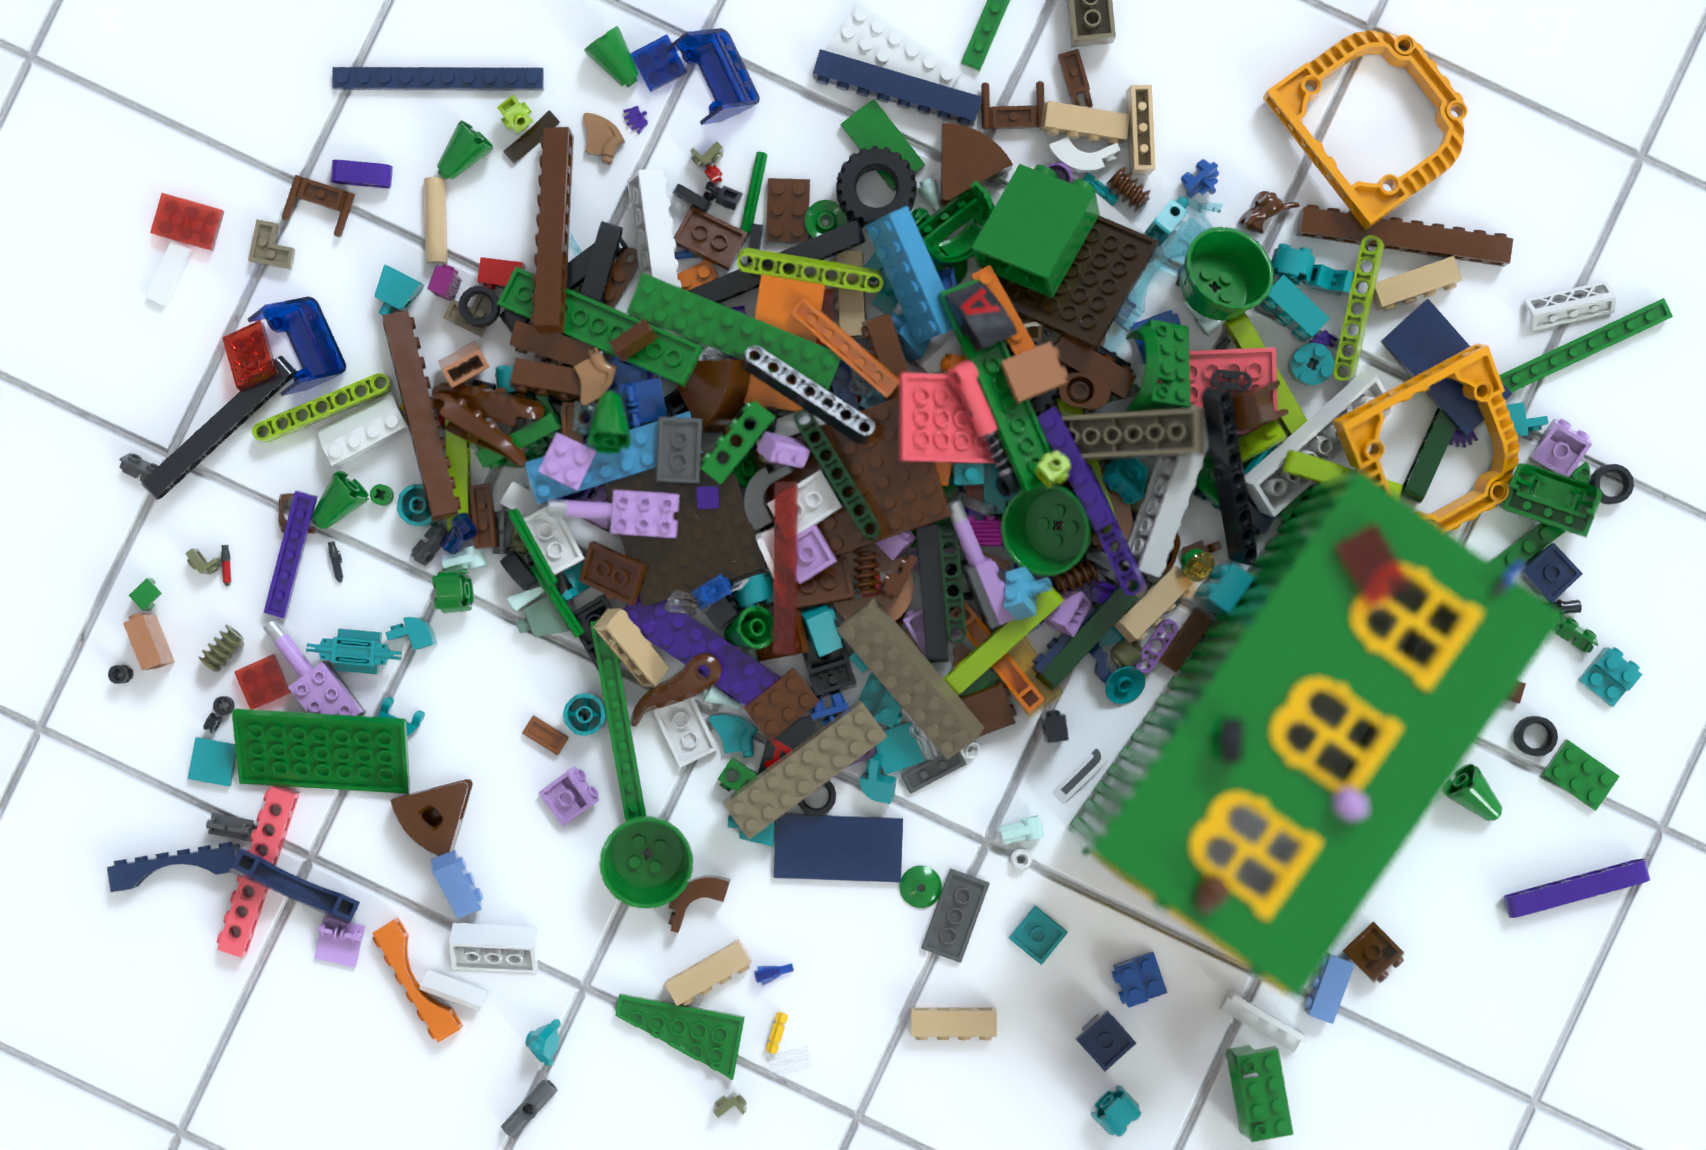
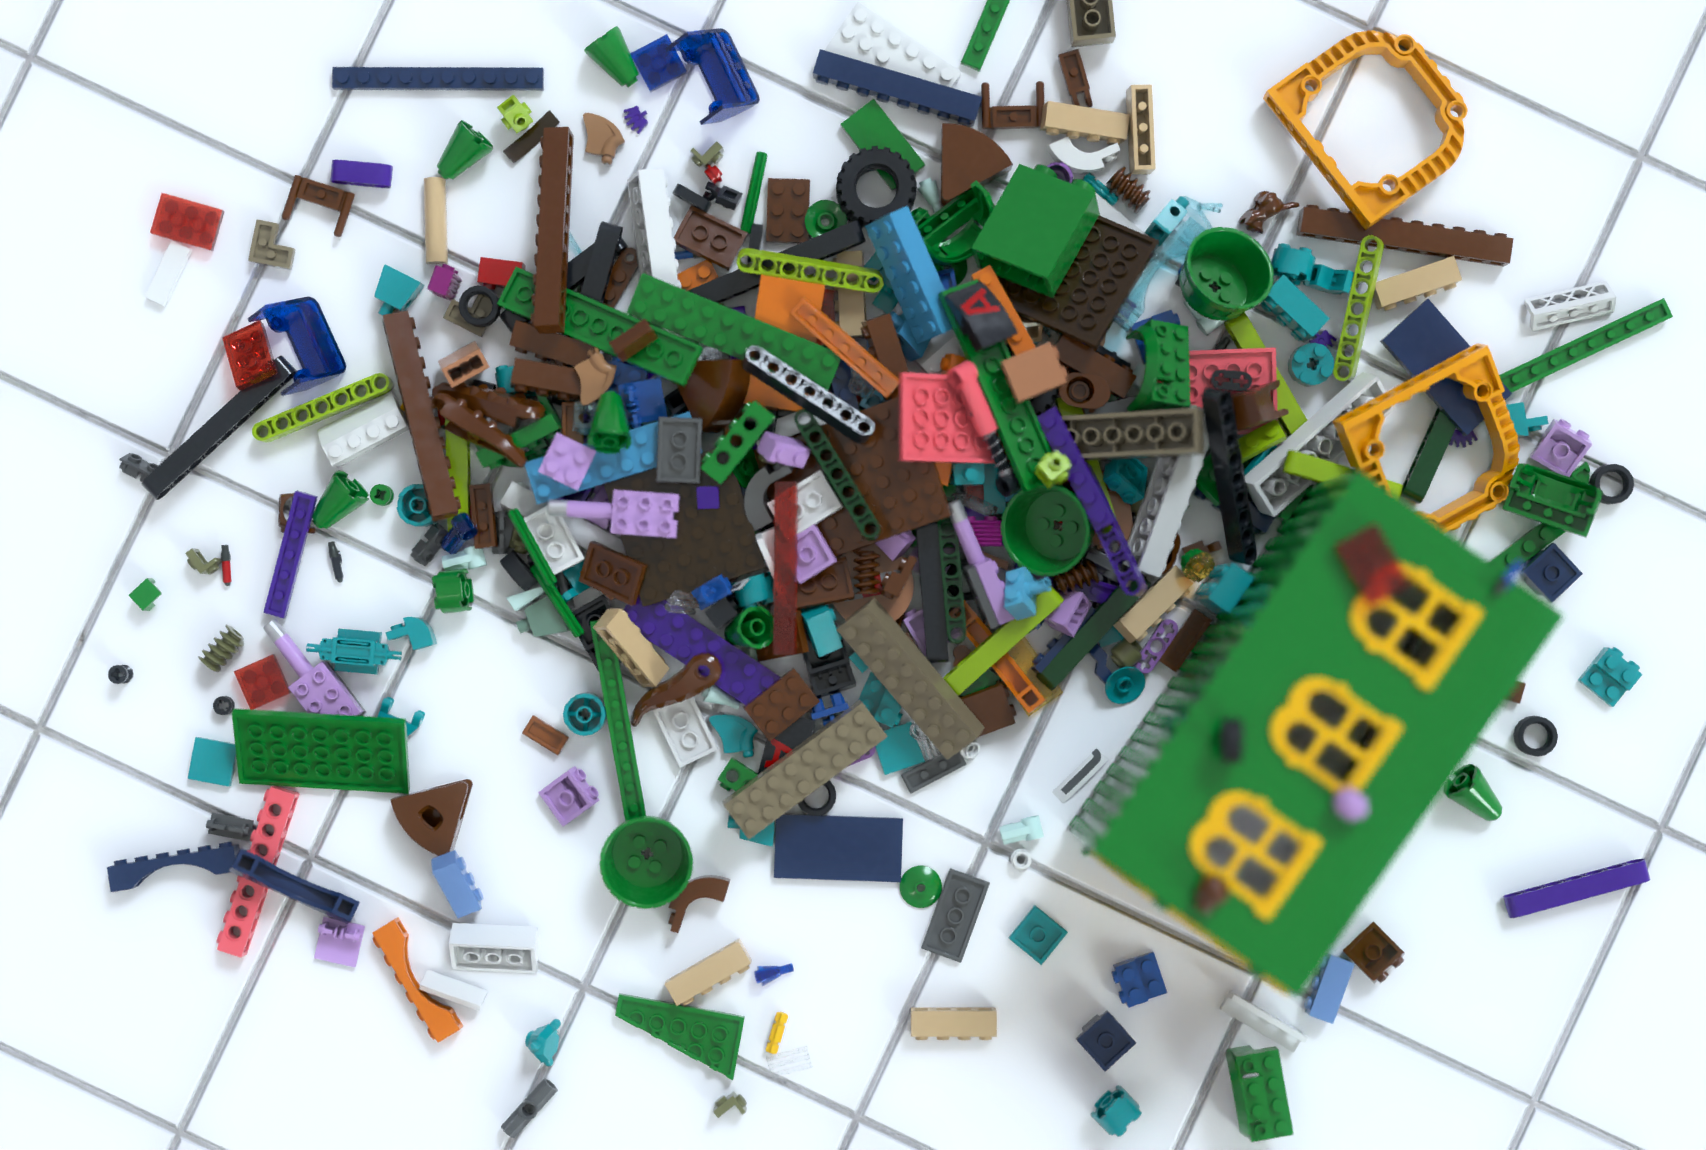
nougat brick [123,612,175,671] -> none
black bush [203,712,223,734] -> none
teal brick [859,753,897,804] -> none
black brick [1041,710,1069,743] -> none
blue hips [1181,159,1219,199] -> none
green plate [1541,739,1620,811] -> none
black axle [1548,599,1582,614] -> none
green hinge [1555,617,1599,653] -> none

